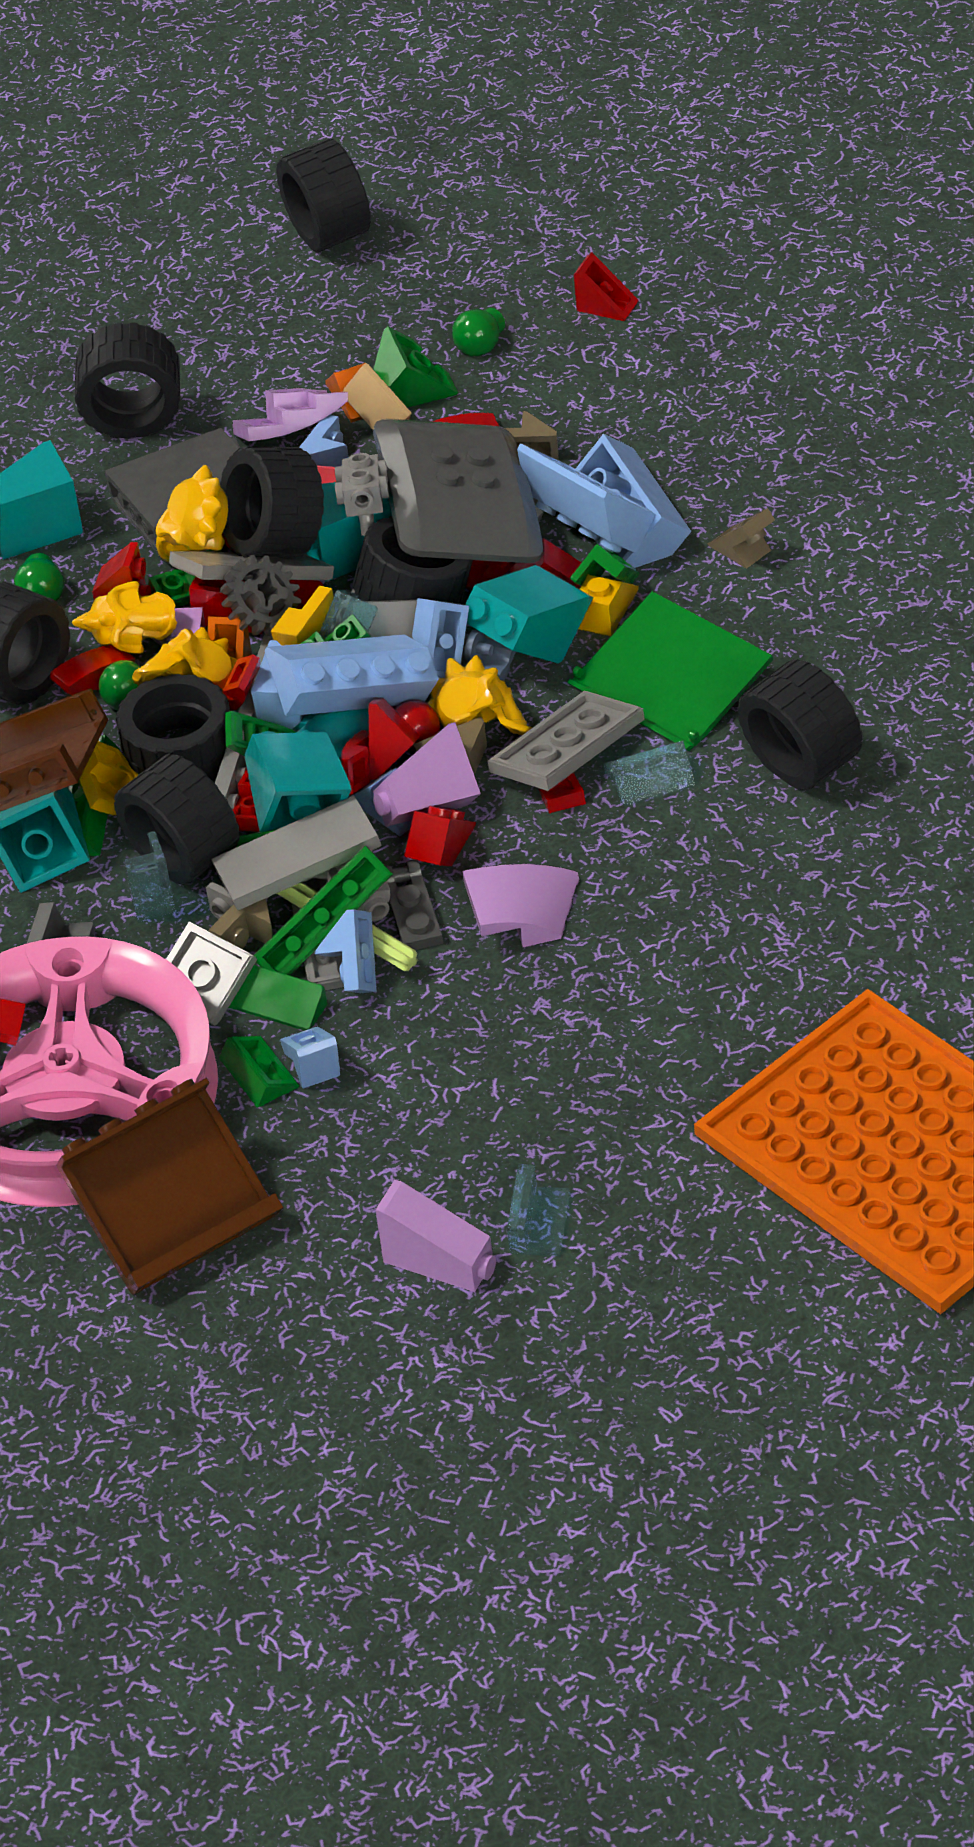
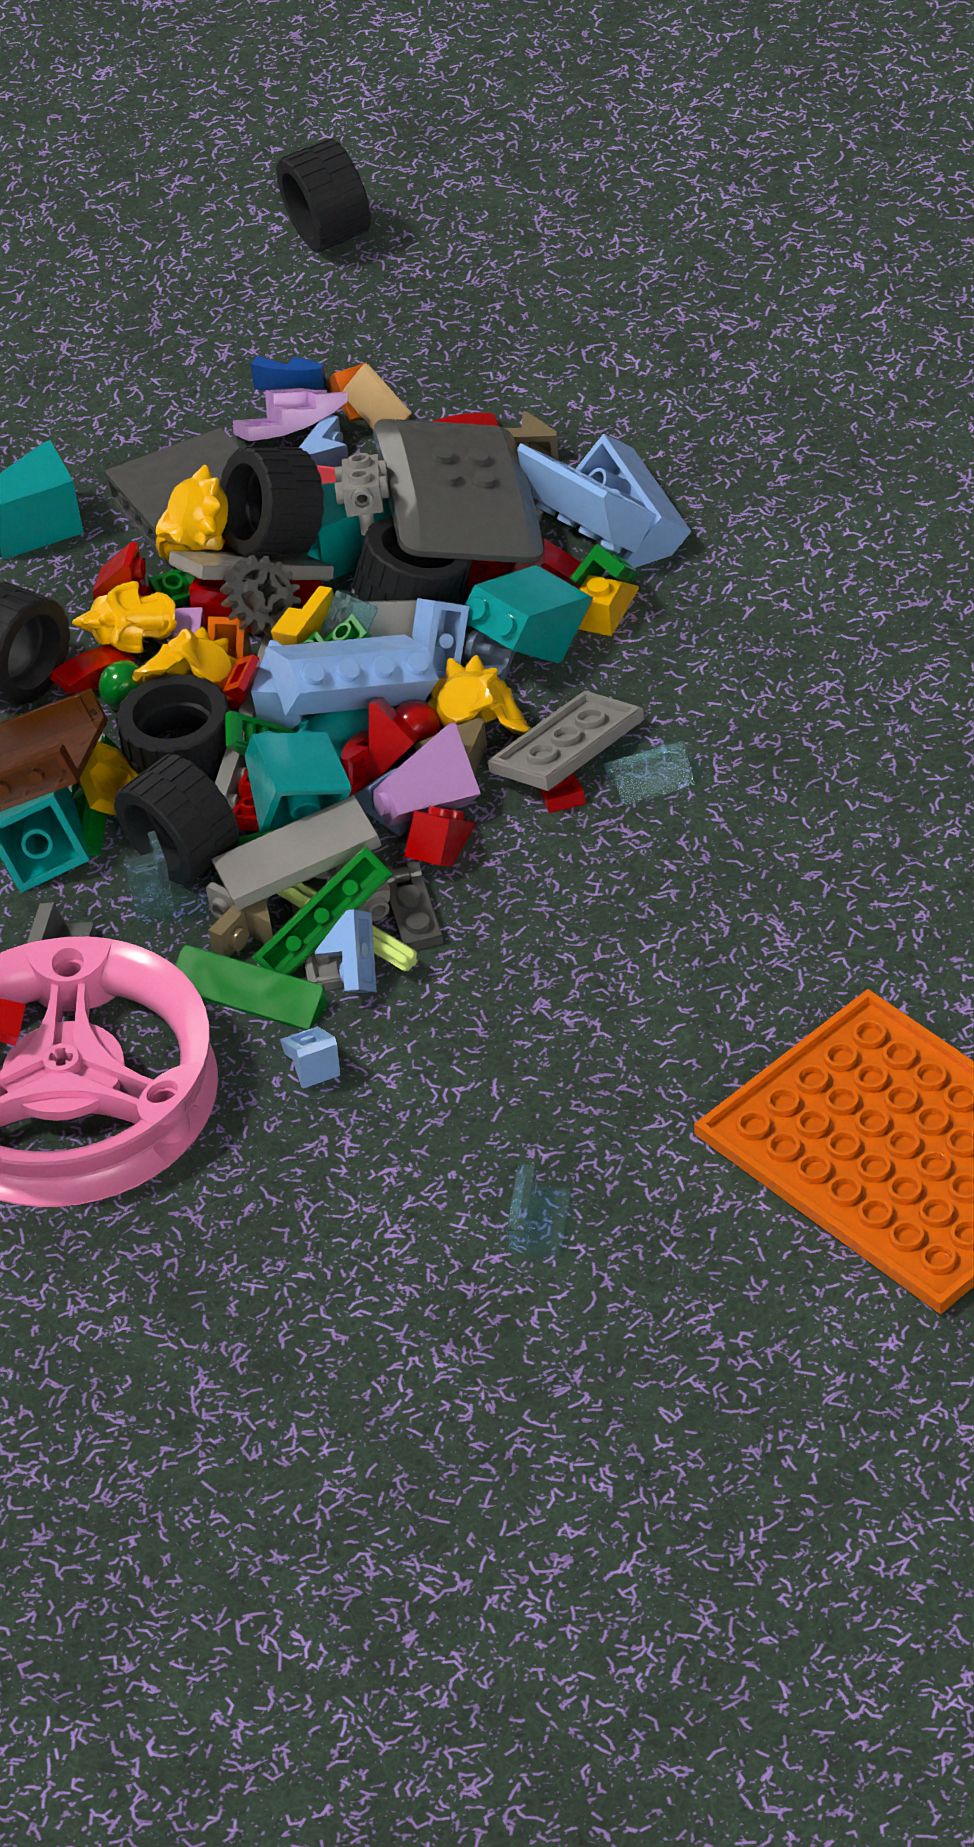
green piece [14,553,64,601] -> none
reddish brown panel [56,1078,283,1295] -> none
black tyre [75,322,180,439] -> none
tile [166,922,257,1026] -> none
green slope [219,1036,299,1108] -> none
green slope [373,326,458,408] -> none
lavender slope [375,1180,496,1292] -> none
green piece [452,308,505,356] -> none
lavender slope [463,864,579,947] -> none
green container [567,591,774,751] -> none
red slope [574,252,639,321] -> none
dark tan slope [708,508,775,569] -> none
black tyre [738,659,863,790] -> none
none -> blue slope [250,356,327,391]

